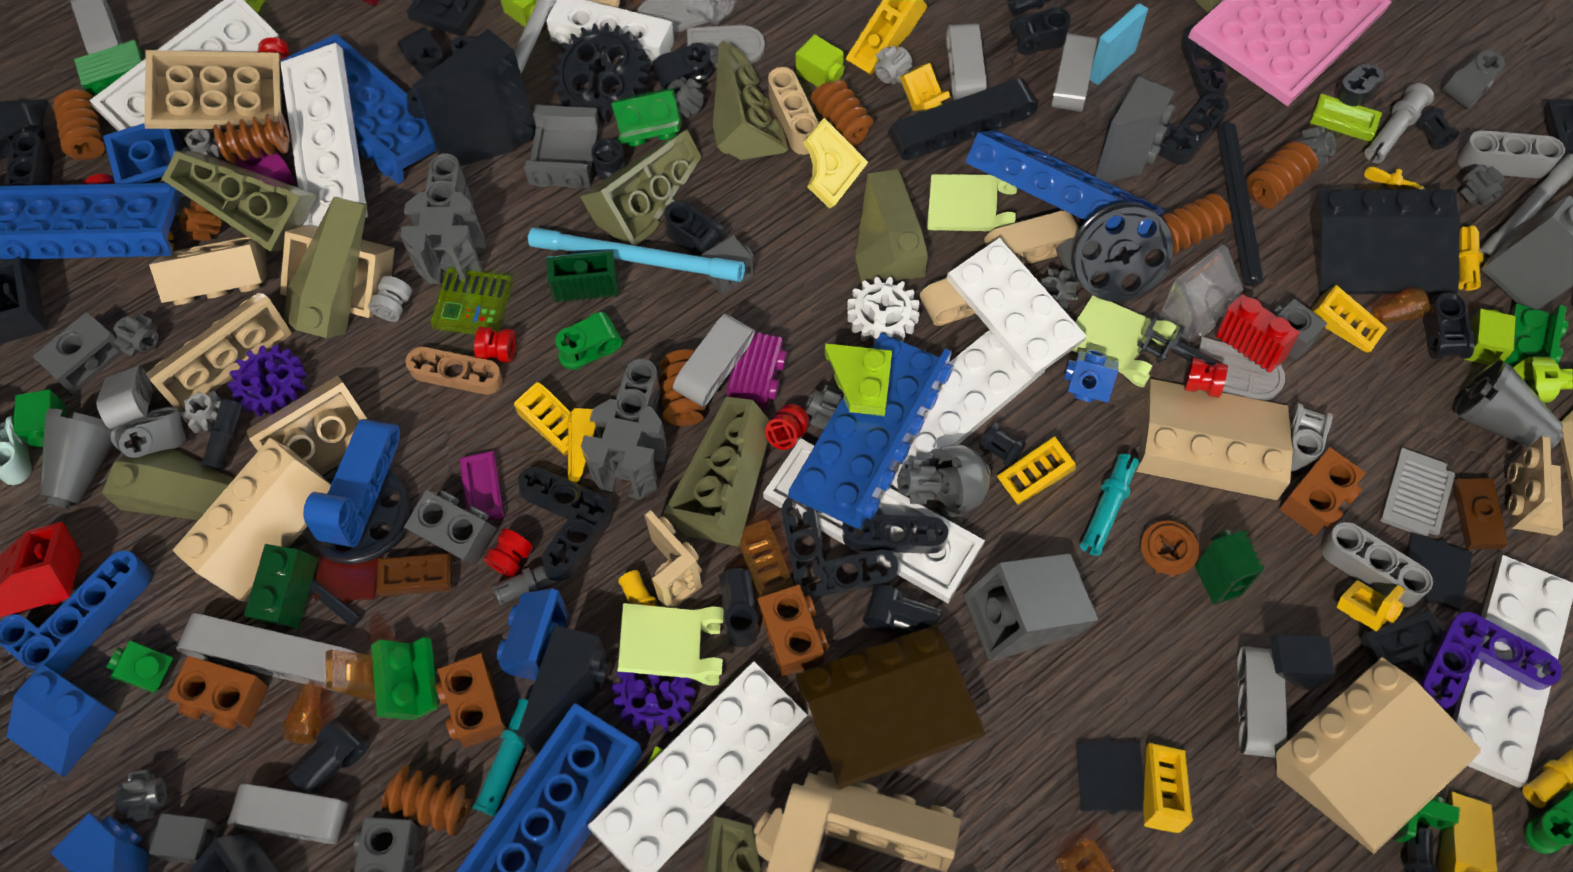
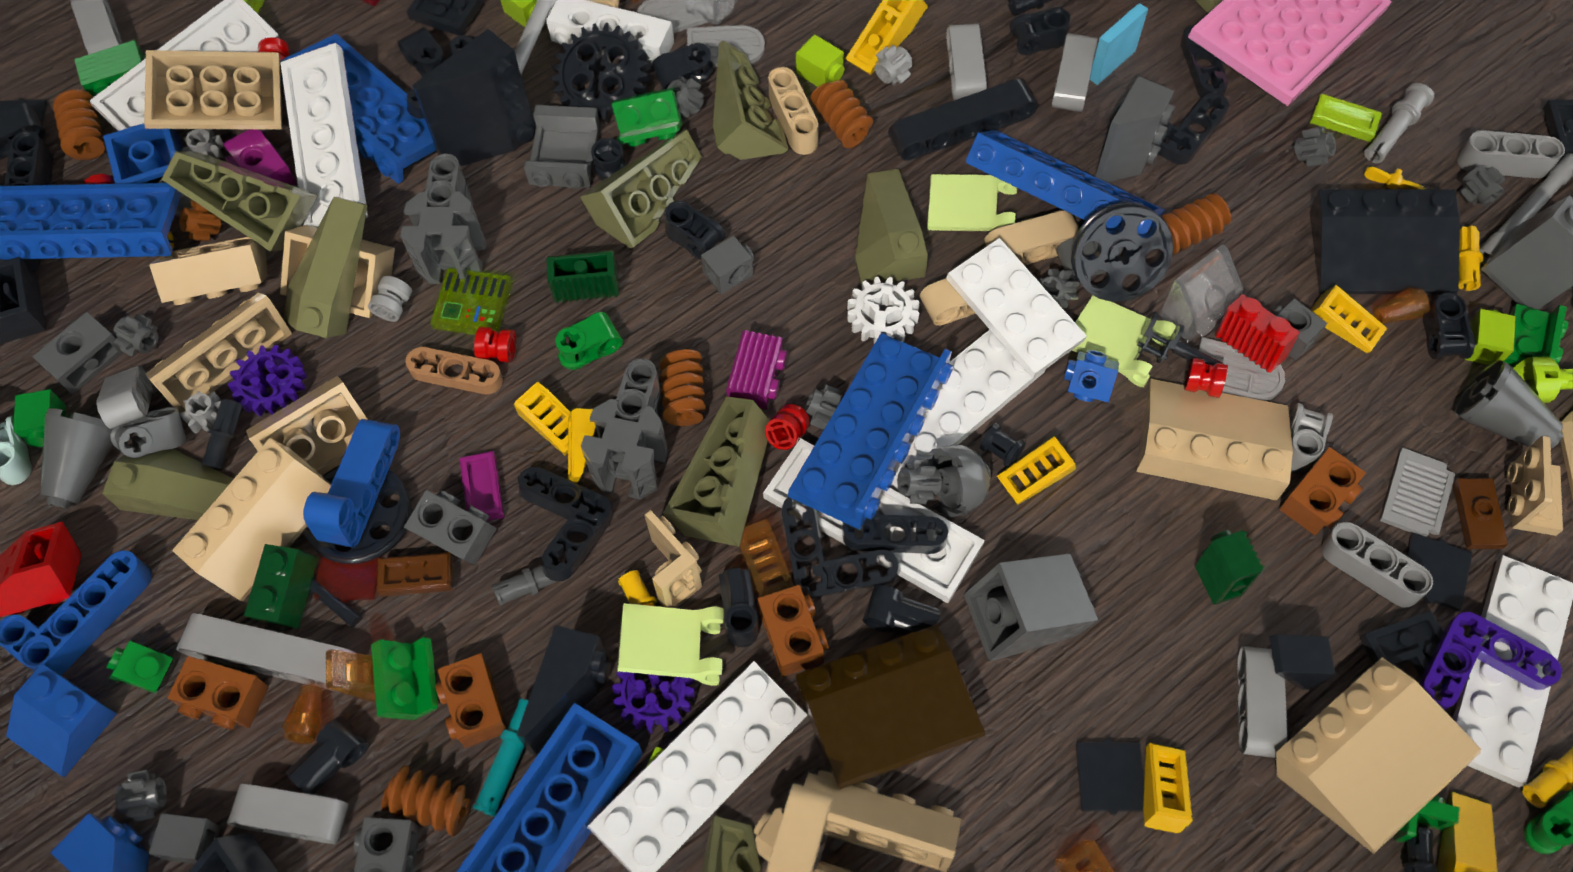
dark orange piece [213,112,289,164] -> none
red wheel [483,528,533,578] -> none
blue slope [497,589,570,681] -> none
medium azure piece [528,227,745,282] -> none
light grey beam [672,313,755,407] -> none
light yellow tile [802,118,869,209] -> none
lime wing [825,343,892,416] -> none
yellow bracket [899,63,950,111] -> none
teal pin [1079,454,1140,556] -> none
dark orange gear [1139,521,1199,578] -> none
black axle [1217,122,1264,287] -> none
dark orange piece [1247,141,1318,209] -> none
yellow bracket [1336,580,1405,631] -> none
black beam [1337,64,1384,106] -> none
black bush [1416,107,1460,150] -> none
dark grey piece [1442,50,1505,110] -> none

